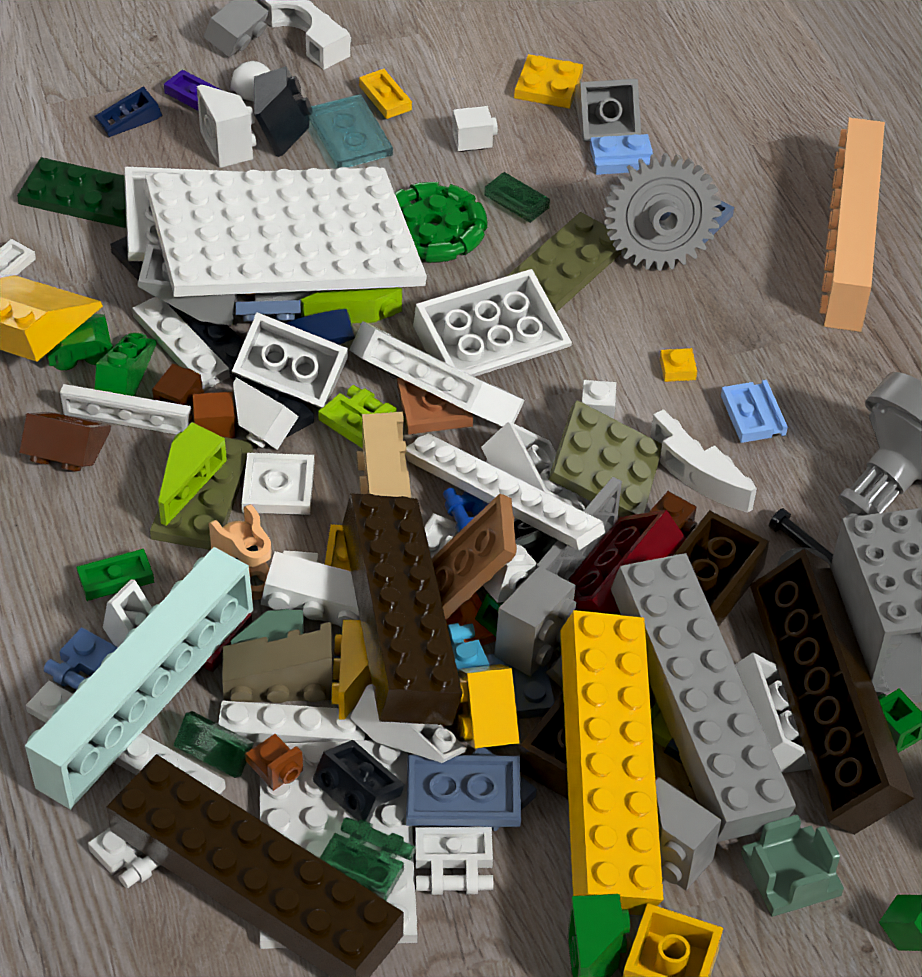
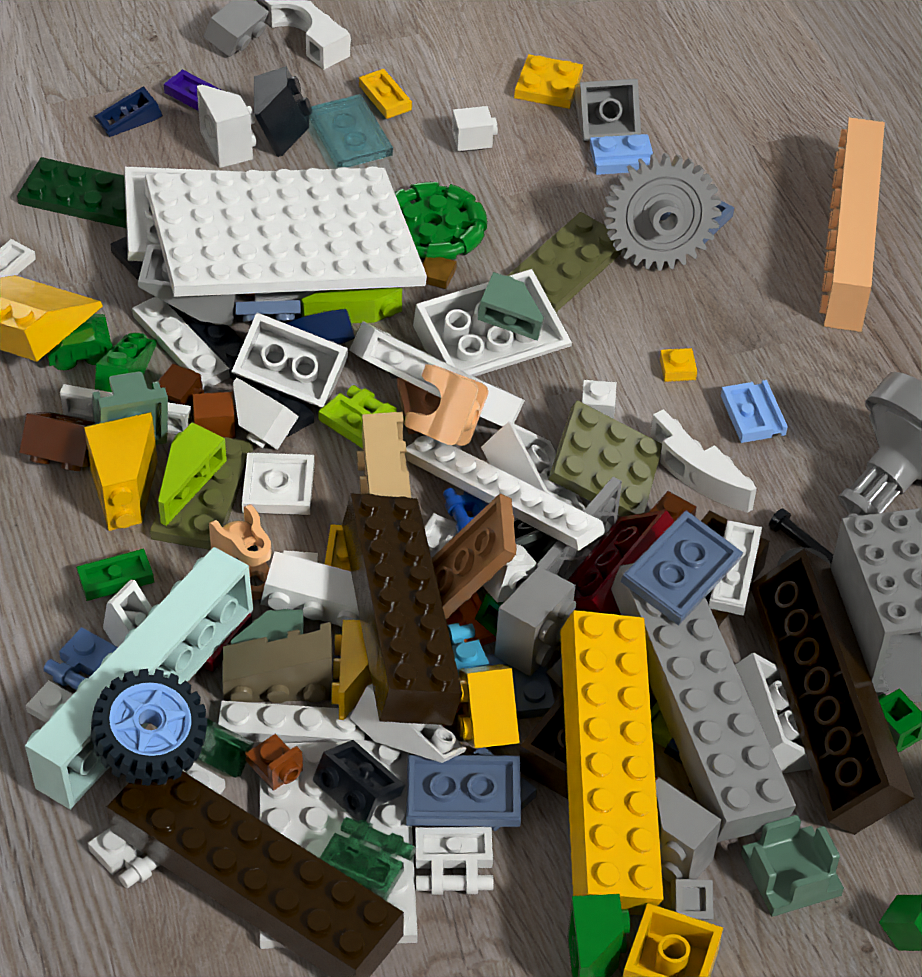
white hair [230,61,270,102] -> none
clear green plate [484,172,550,223] -> none
none -> yellow slope [84,412,158,531]
none -> wheel [91,669,207,786]
none -> sand green panel [92,372,168,445]
none -> light nougat piece [404,364,489,446]
none -> pearl gold tile [423,257,457,289]
none -> sand green slope [477,272,544,341]
none -> sand blue tile [620,510,743,626]
none -> light grey plate [671,879,714,920]
none -> white tile [709,520,762,616]

